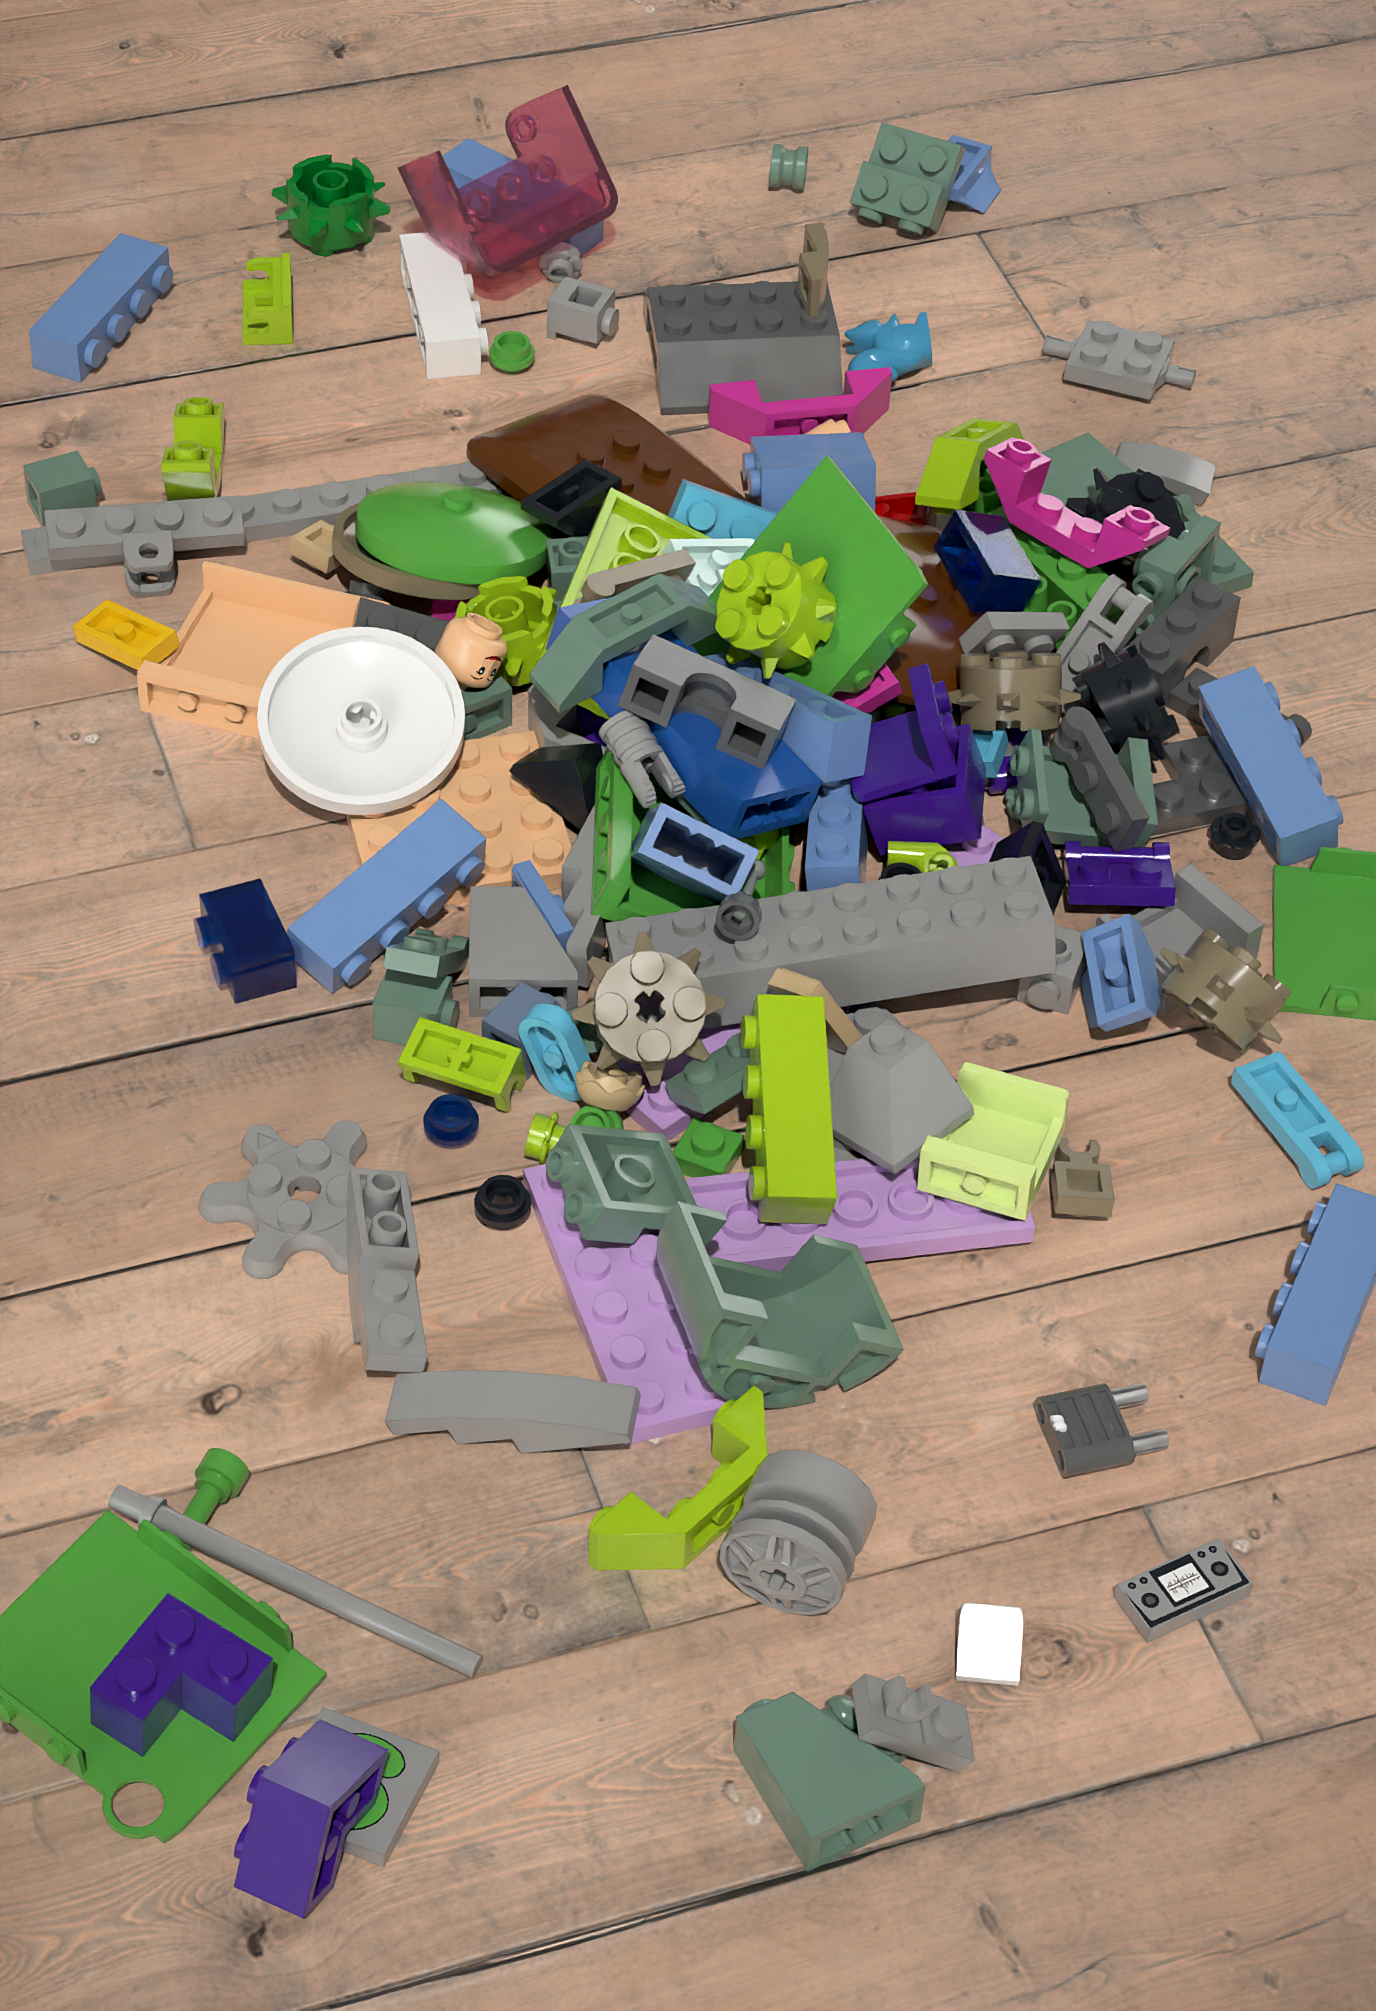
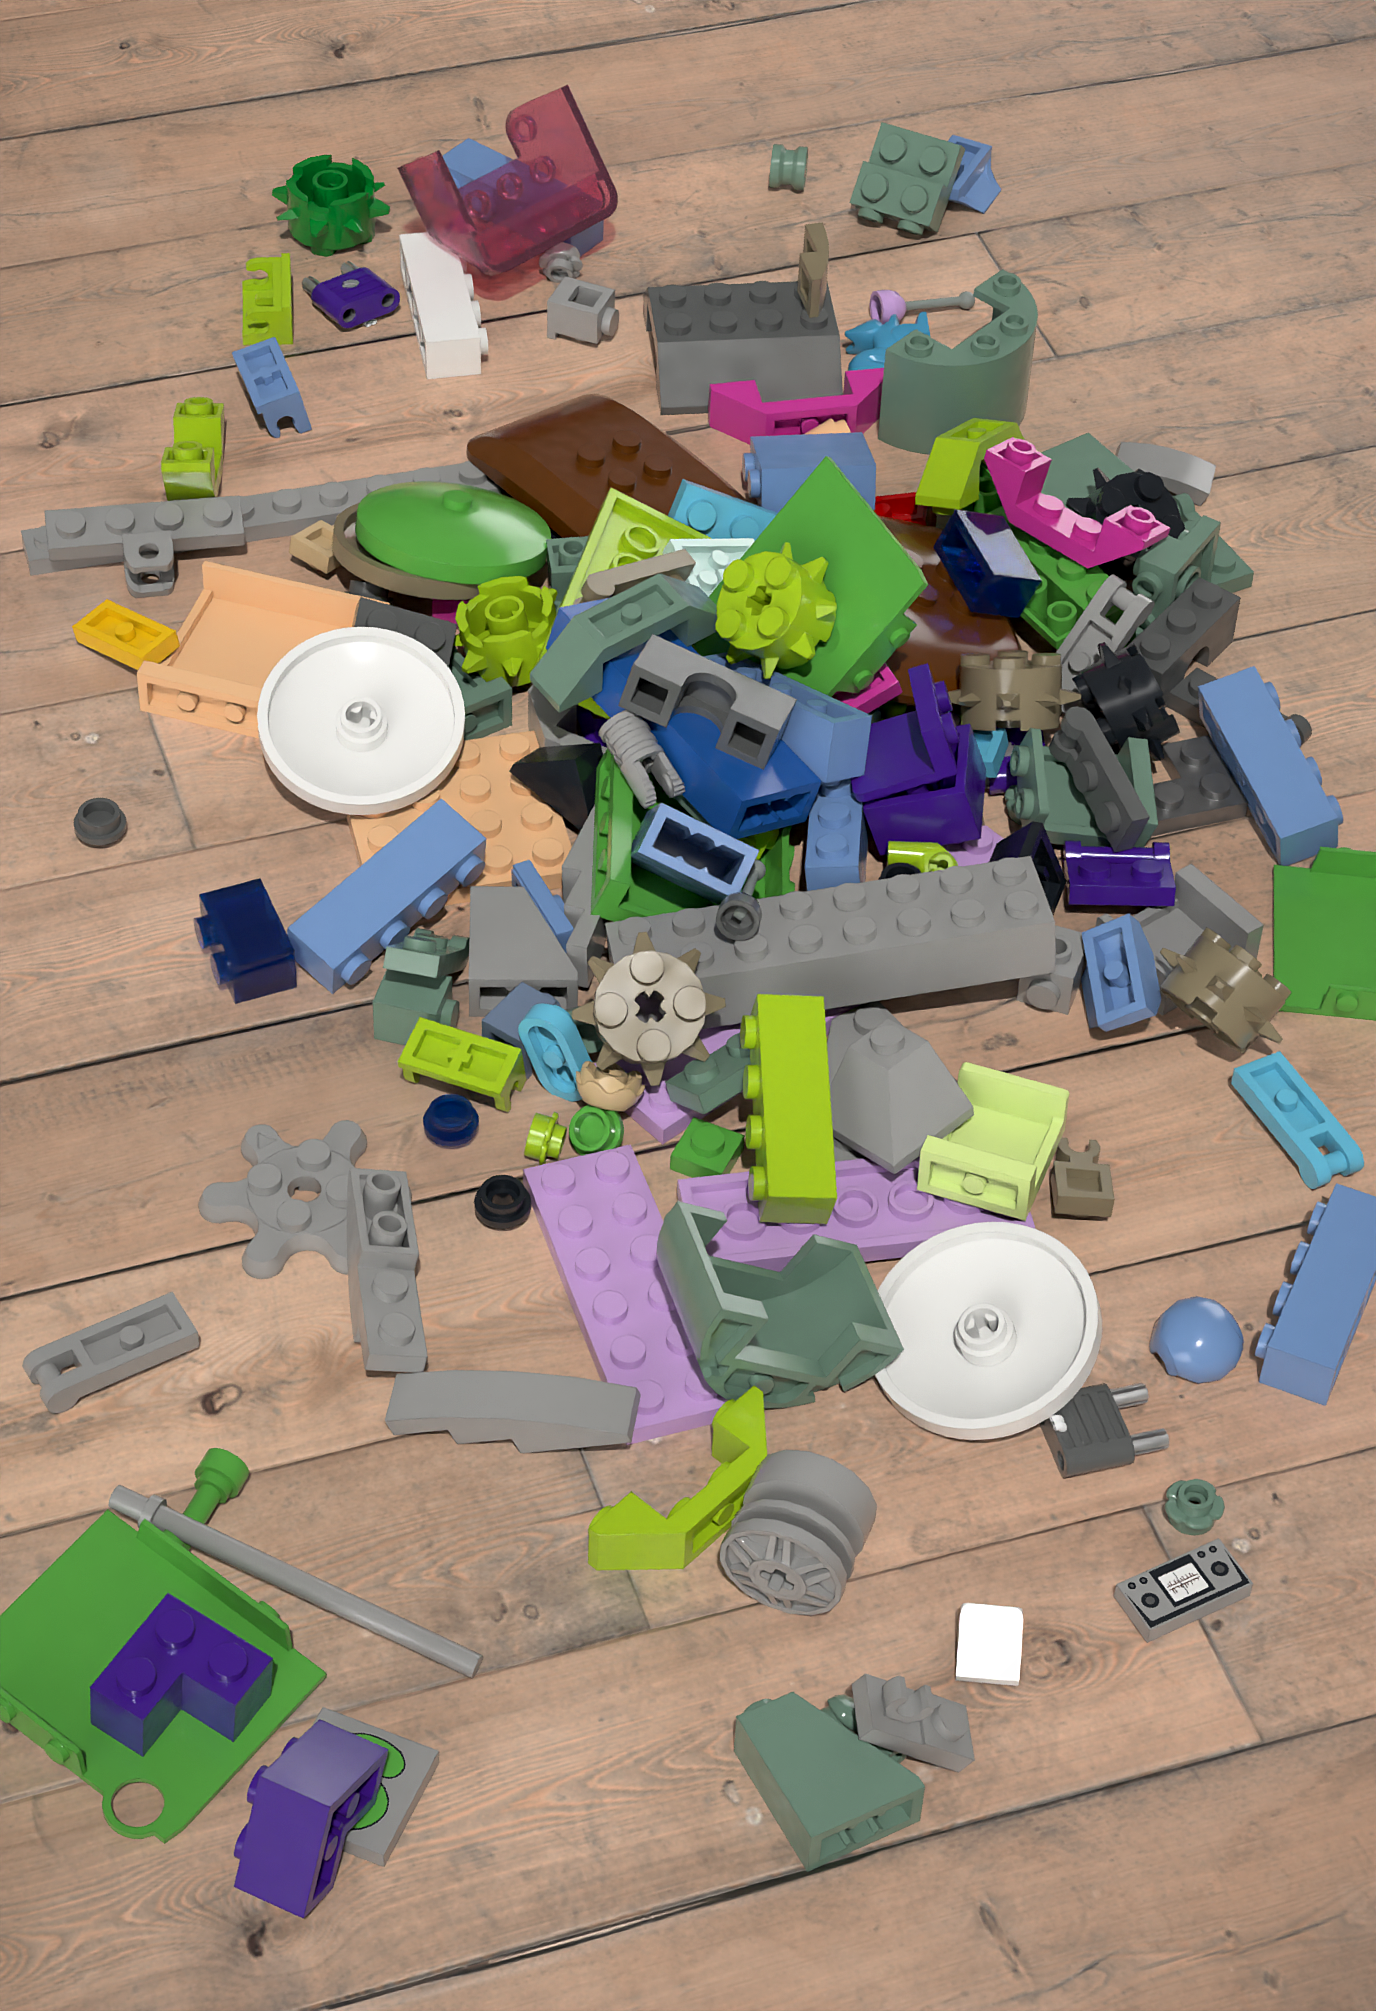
sand green brick [23,451,102,526] -> none
medium blue brick [29,233,173,383] -> none
light nougat head [434,613,508,692] -> none
bright green plate [489,331,535,373] -> none
black slope [521,459,622,537] -> none
sand green plate [546,1124,697,1244] -> none
tan tile [768,968,863,1053] -> none
light grey plate [959,612,1070,659] -> none
light grey plate [1043,320,1196,400] -> none
black plate [1209,813,1261,860] -> none
none -> light grey plate [22,1292,199,1413]
none -> dark grey plate [74,798,127,845]
none -> medium blue hinge [232,337,312,438]
none -> dark purple piece [302,261,400,328]
none -> hinge [869,290,975,324]
none -> white dish [875,1222,1102,1440]
none -> sand green cylinder [878,269,1038,455]
none -> medium blue hair [1149,1296,1244,1384]
none -> sand green plate [1165,1479,1225,1536]

